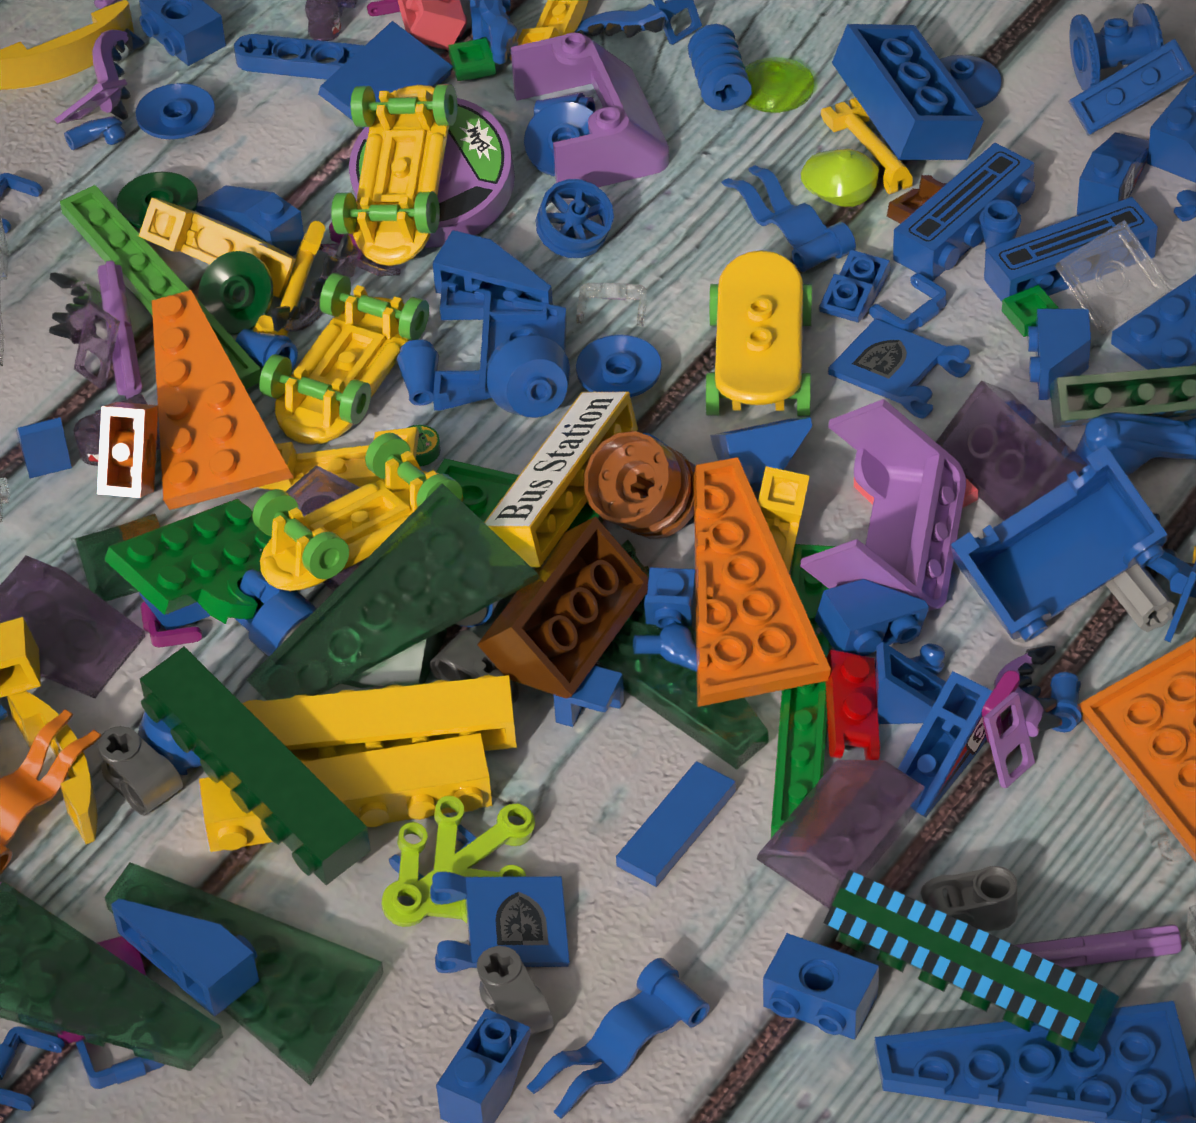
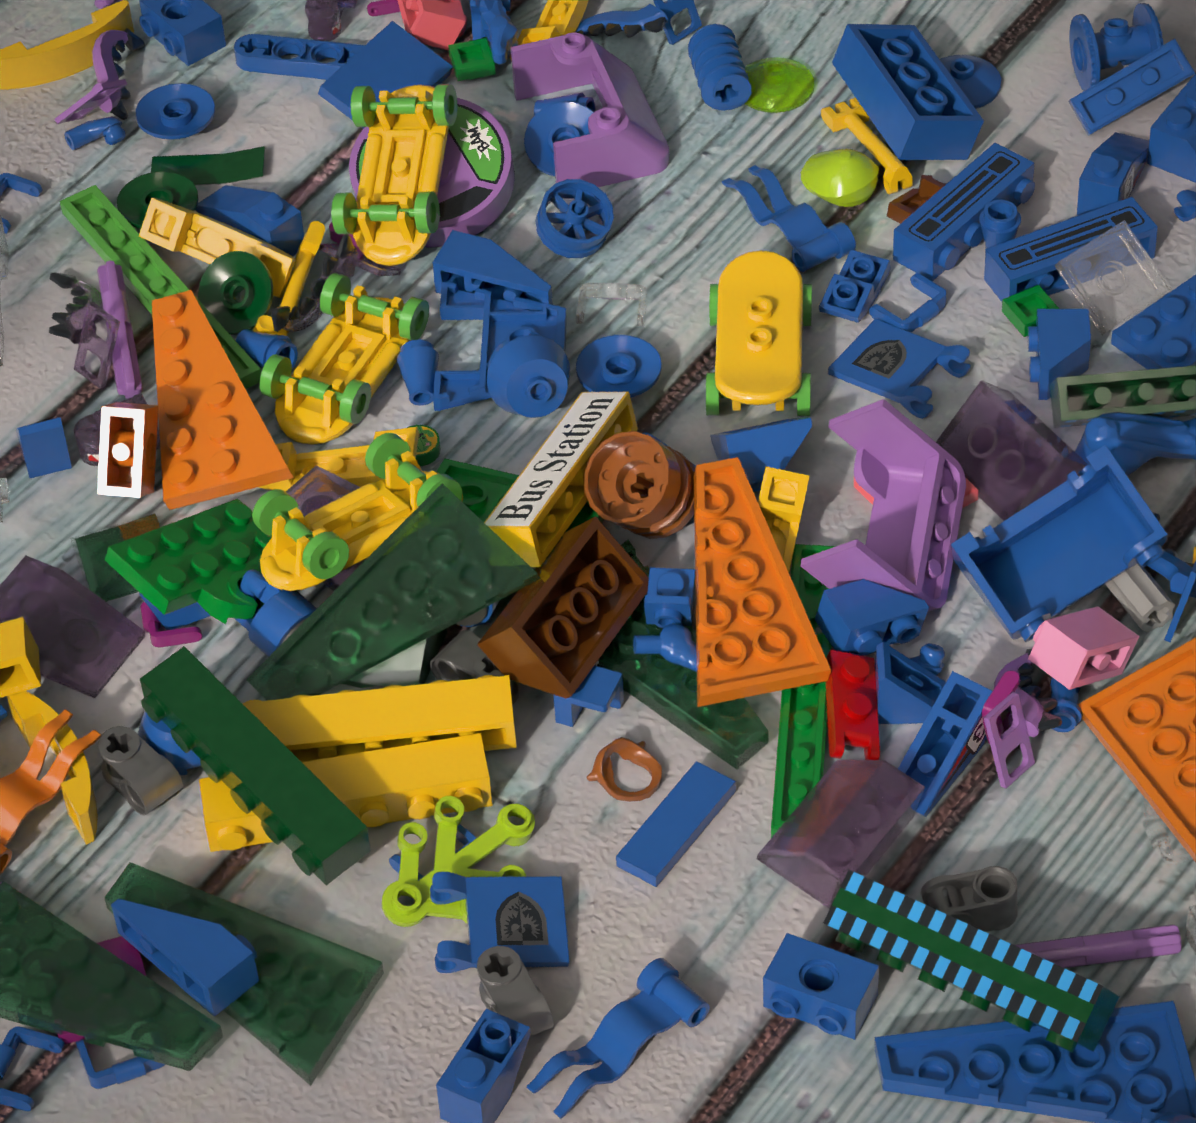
none -> dark green sticker [151,146,265,185]
none -> dark orange piece [587,737,662,802]
none -> bright pink brick [1028,606,1140,690]

